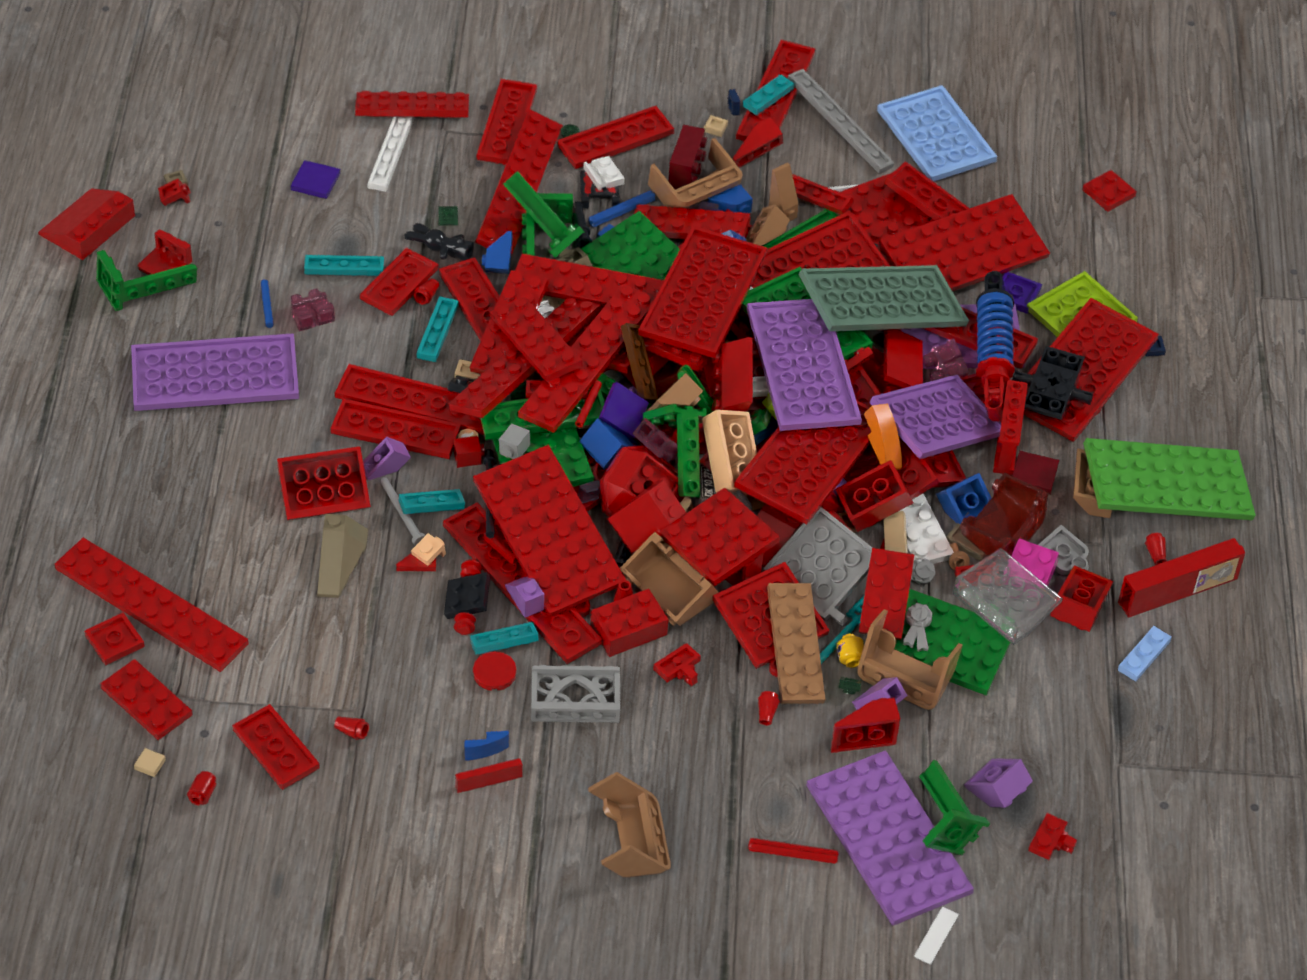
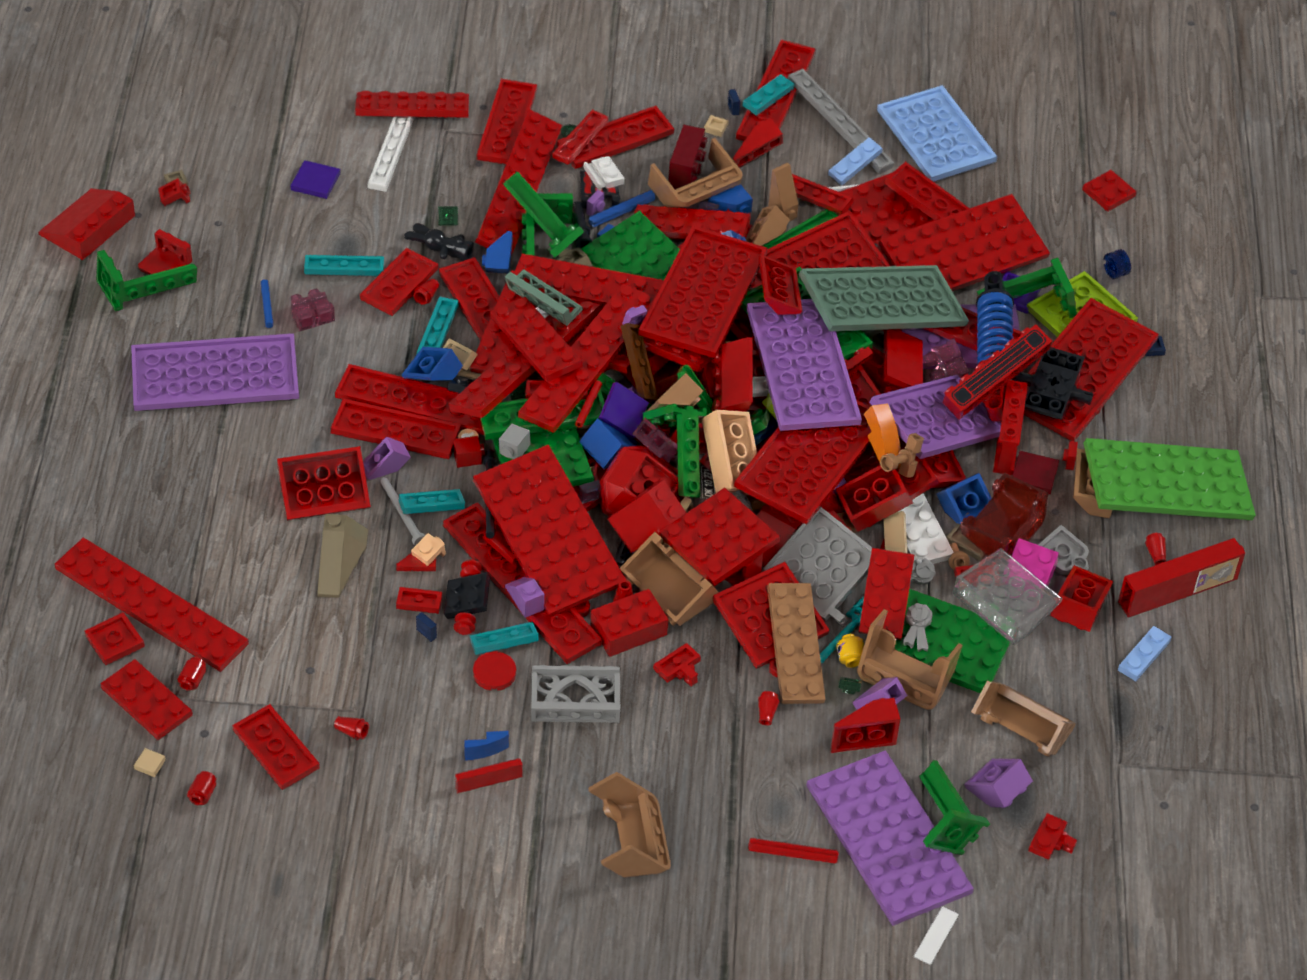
none -> red brick [177,657,206,690]
none -> red plate [396,587,442,614]
none -> blue slope [401,347,463,380]
none -> dark blue tile [416,612,437,642]
none -> tan tile [443,338,478,371]
none -> sand green fence [505,269,583,326]
none -> red tile [552,109,608,165]
none -> medium lavender plate [587,190,605,216]
none -> medium lavender plate [622,305,647,325]
none -> red slope [759,254,802,315]
none -> light blue plate [828,137,882,186]
none -> medium nougat bar [880,433,924,477]
none -> brick [943,324,1052,420]
none -> medium nougat windscreen [971,681,1076,757]
none -> green bracket [977,257,1077,318]
none -> red plate [1062,441,1078,470]
none -> clear blue wheel [1103,249,1131,279]

